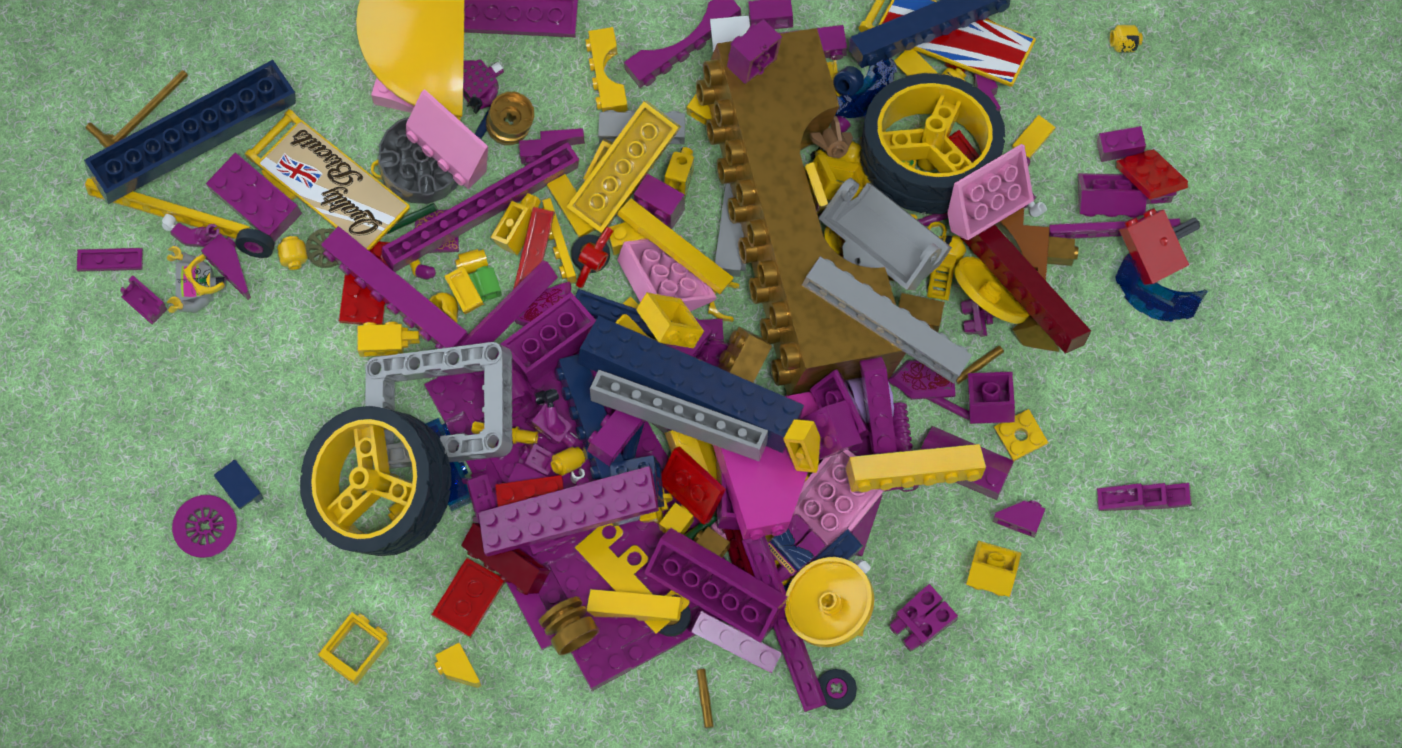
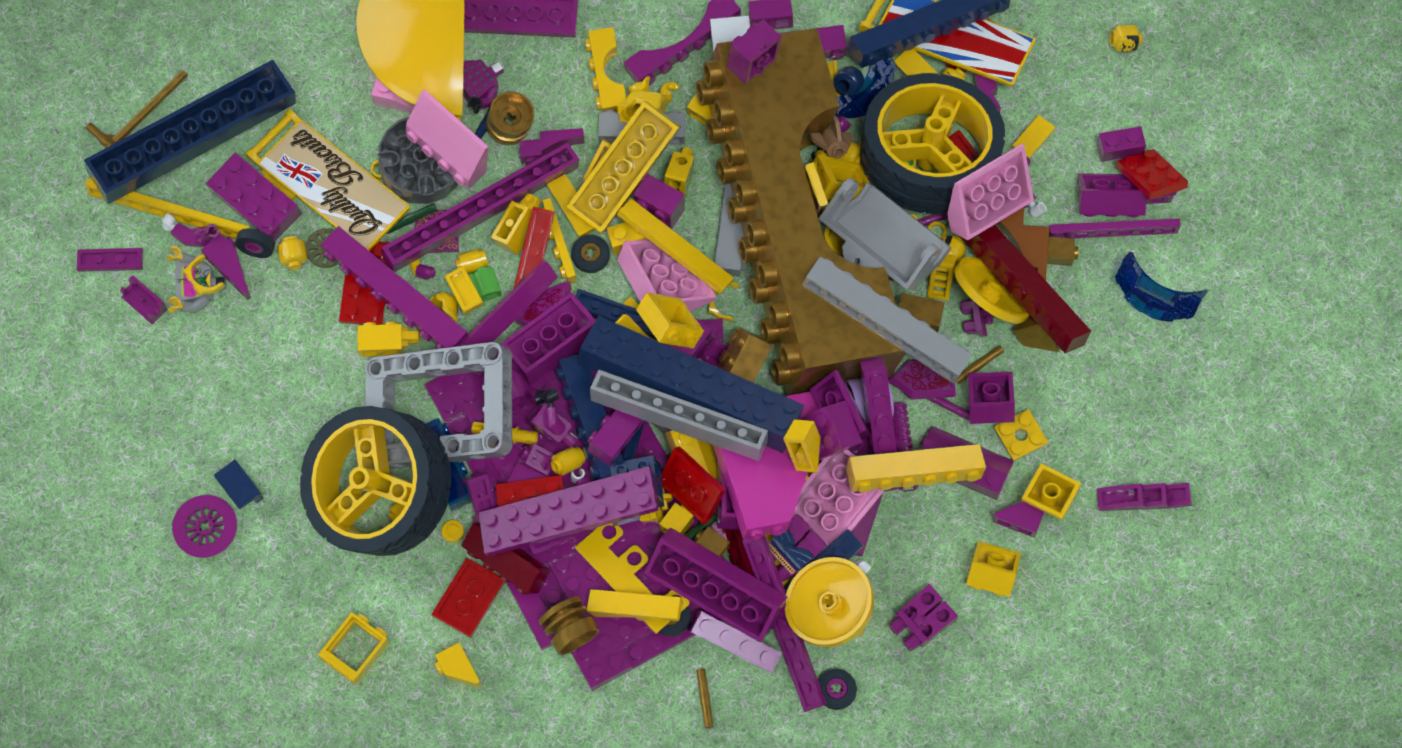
red piece [576,227,614,288] -> none
red piece [1119,208,1200,285] -> none
none -> yellow tile [441,520,464,543]
none -> yellow animal [617,76,679,123]
none -> yellow slope [1021,463,1081,520]

